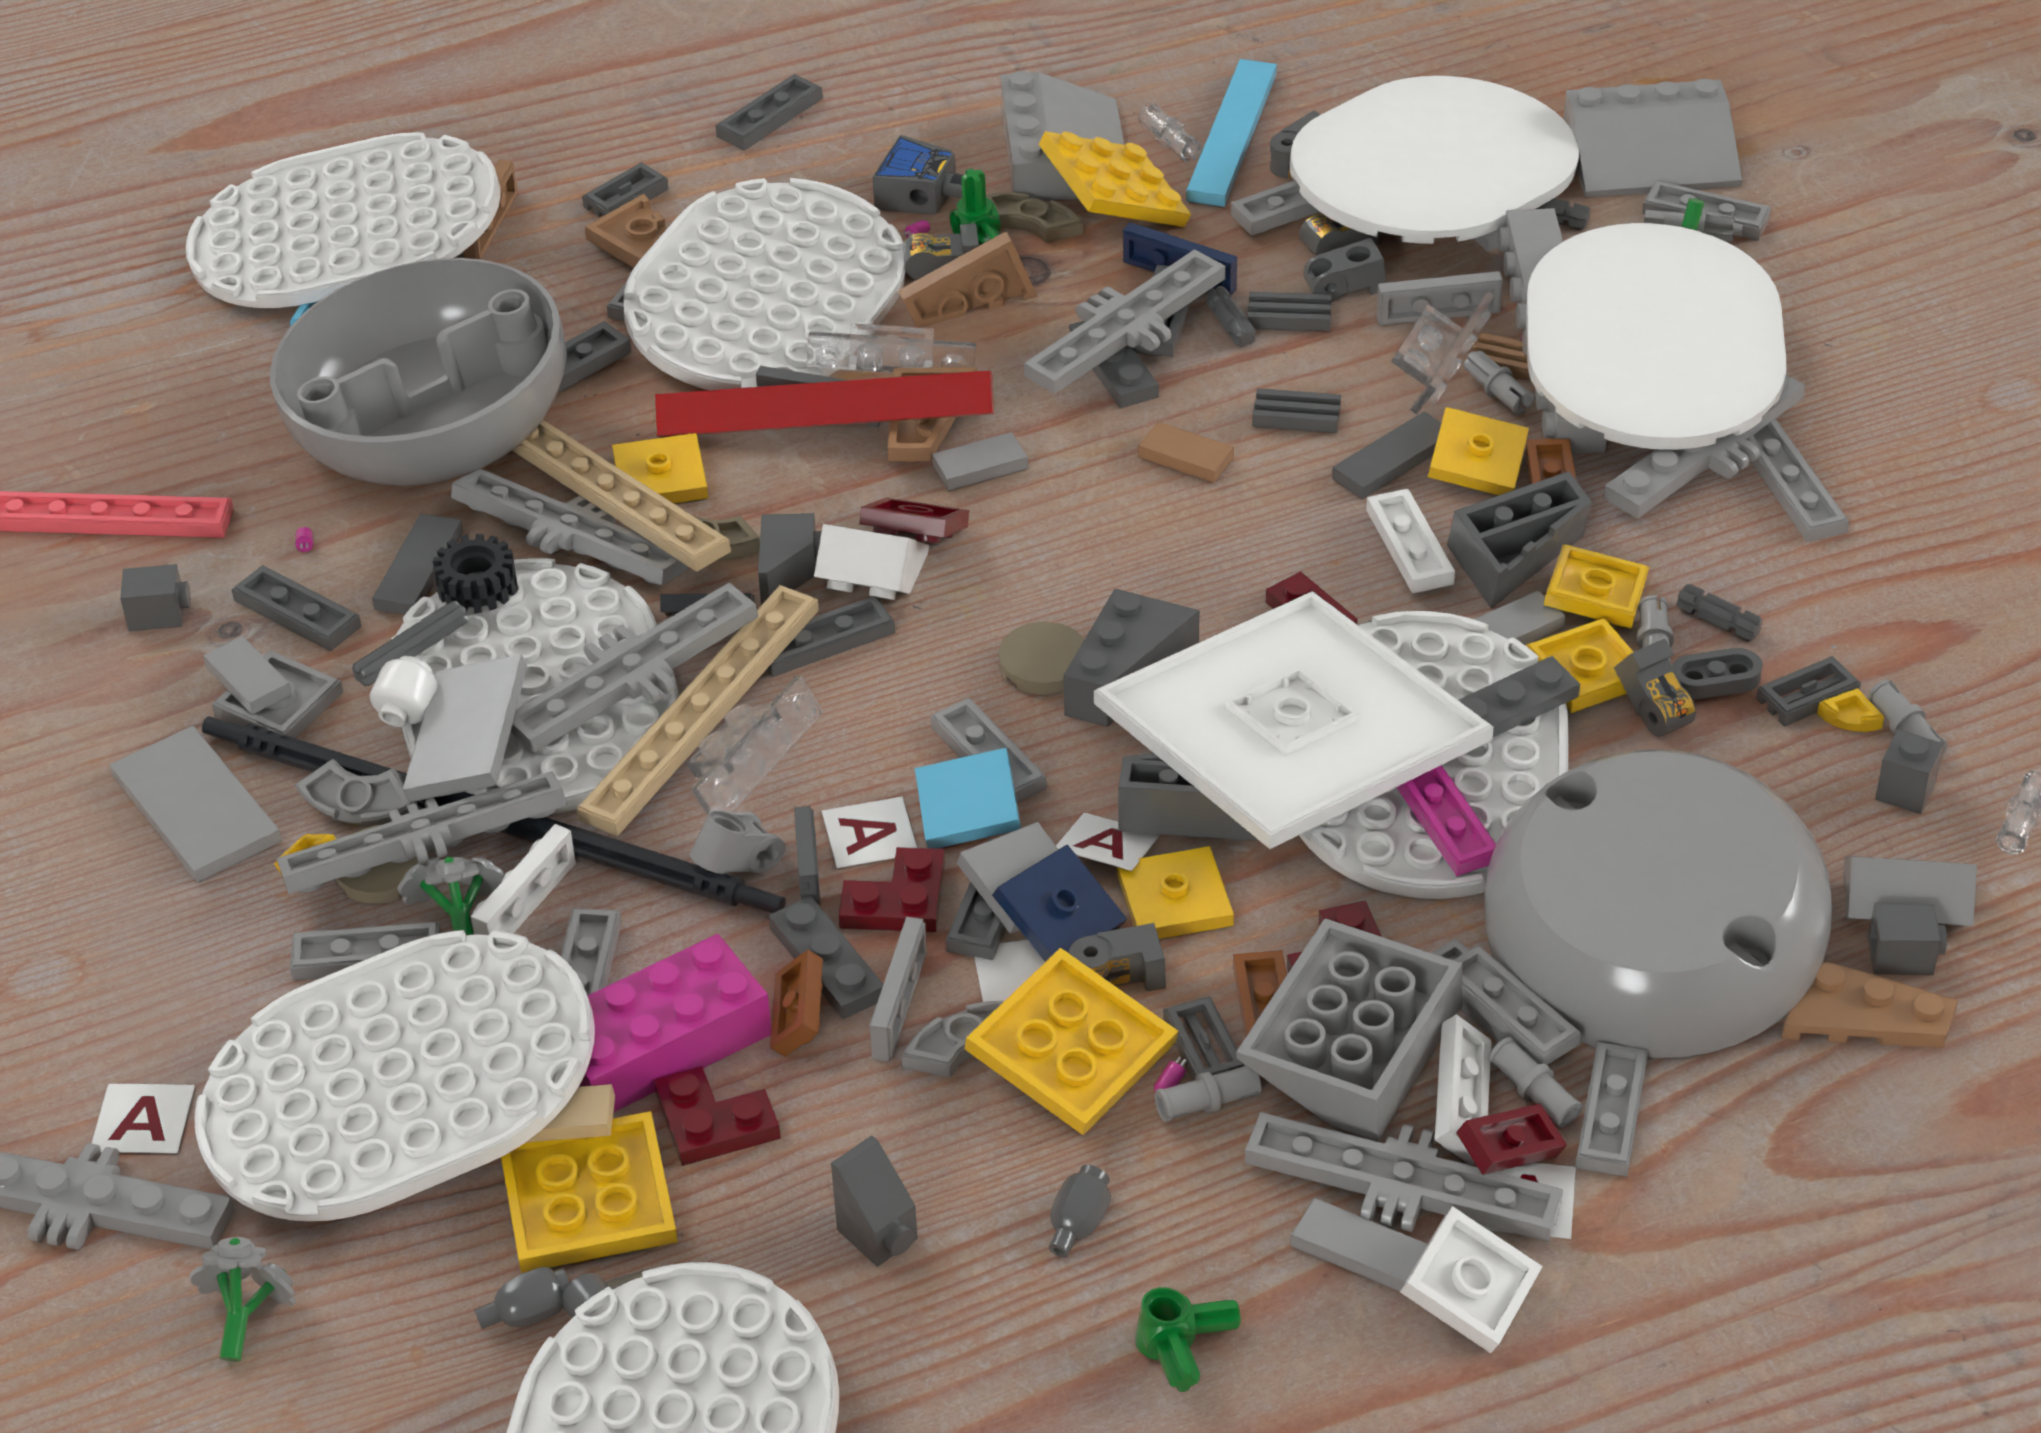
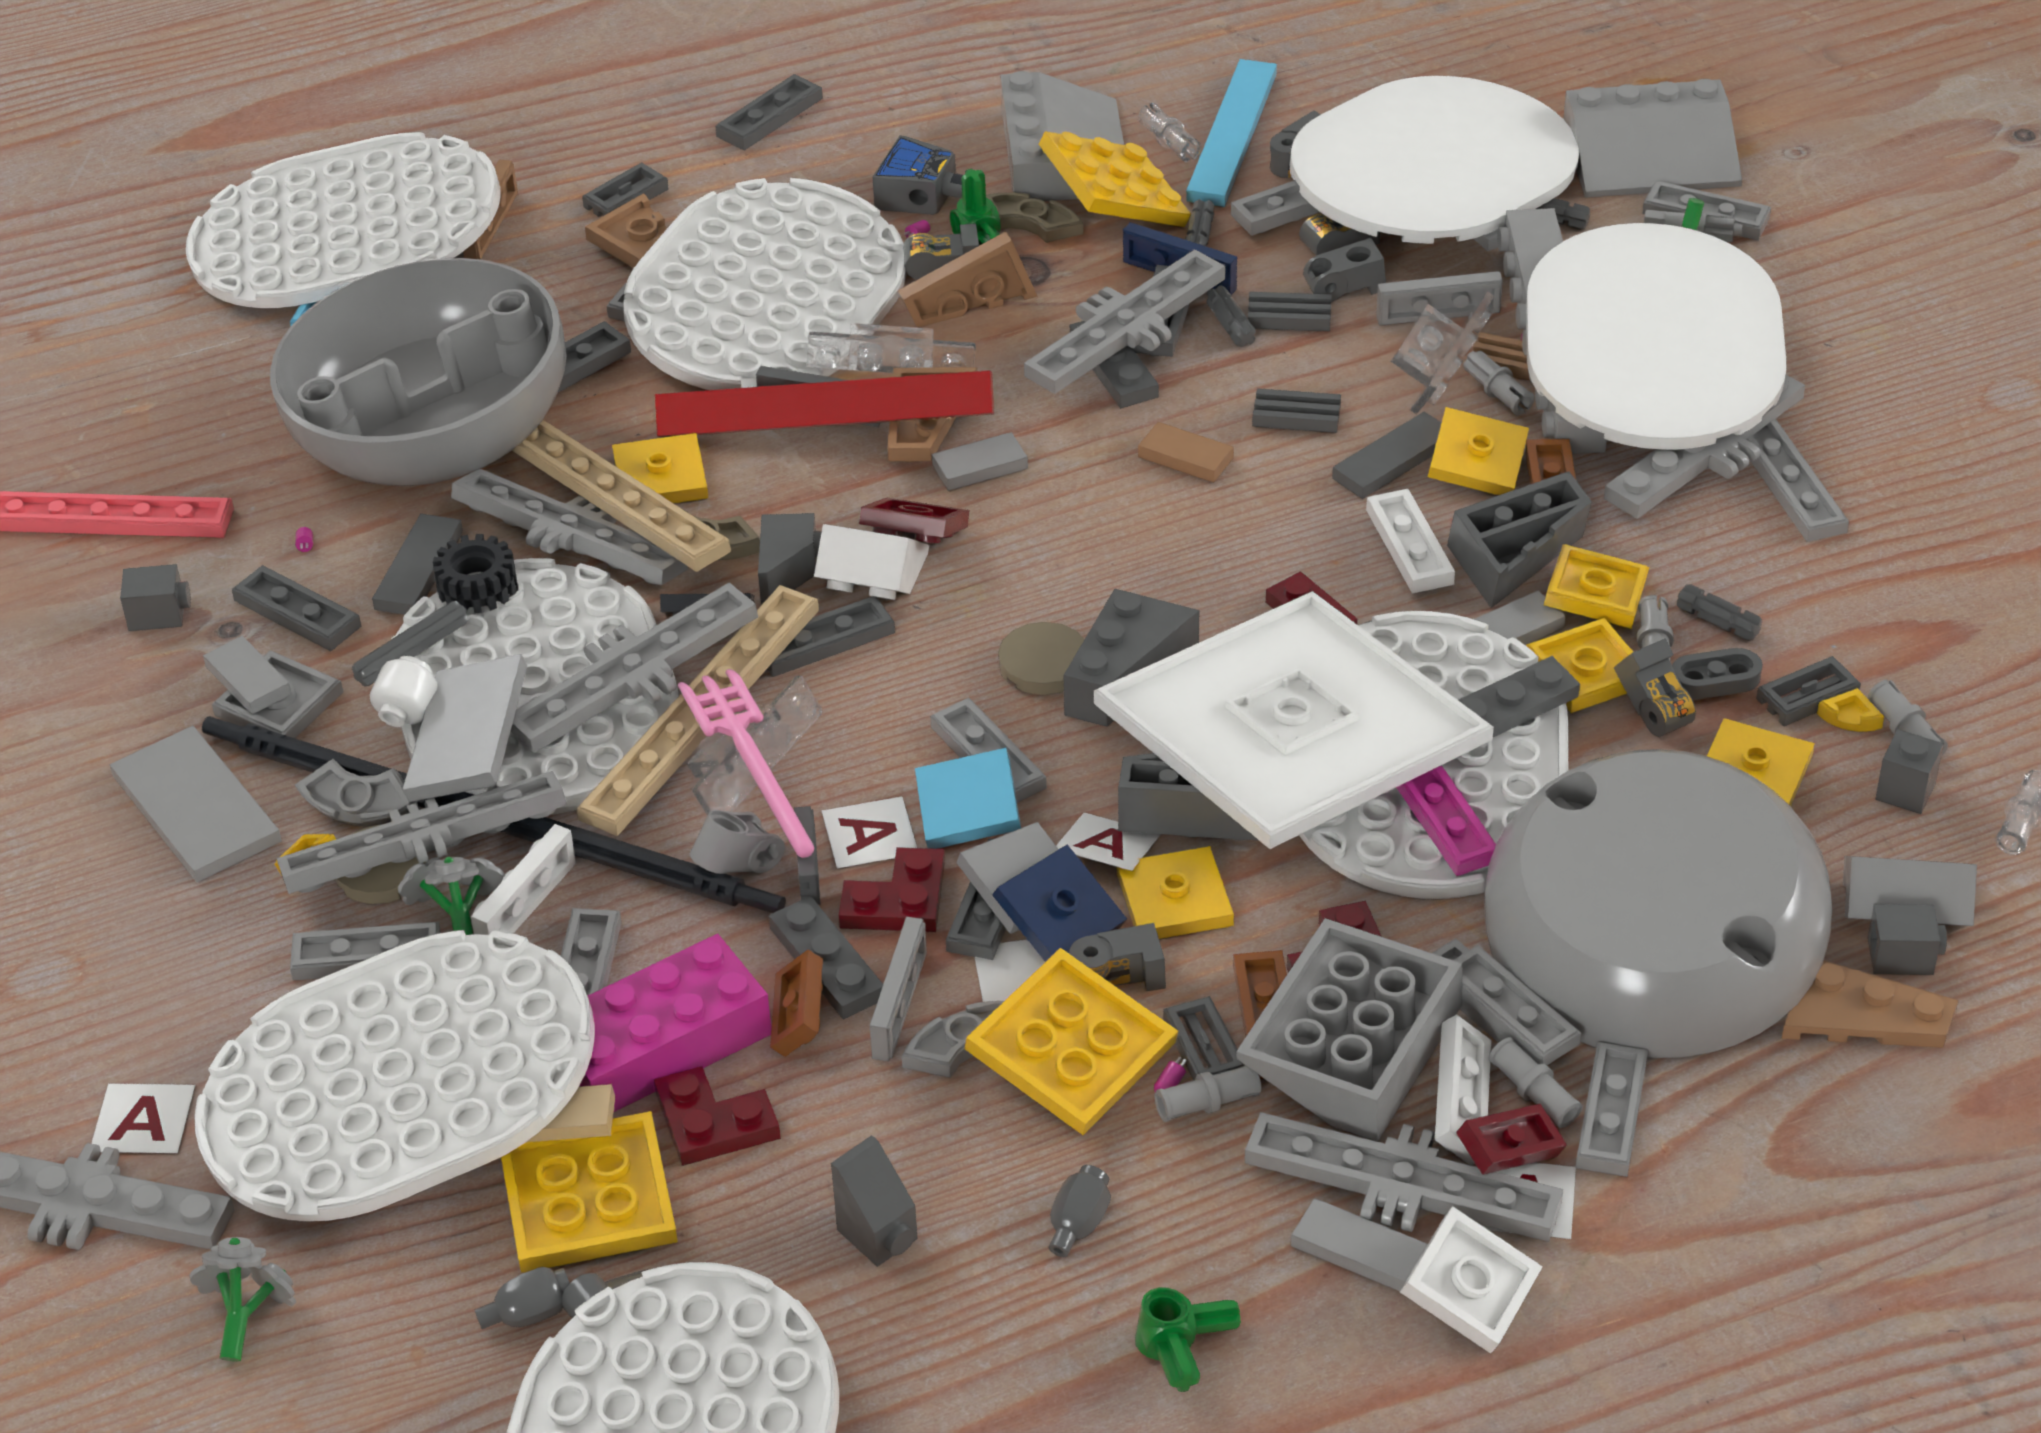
none -> bright pink piece [678,669,814,858]
none -> dark grey axle [1185,199,1214,246]
none -> yellow plate [1707,718,1815,806]

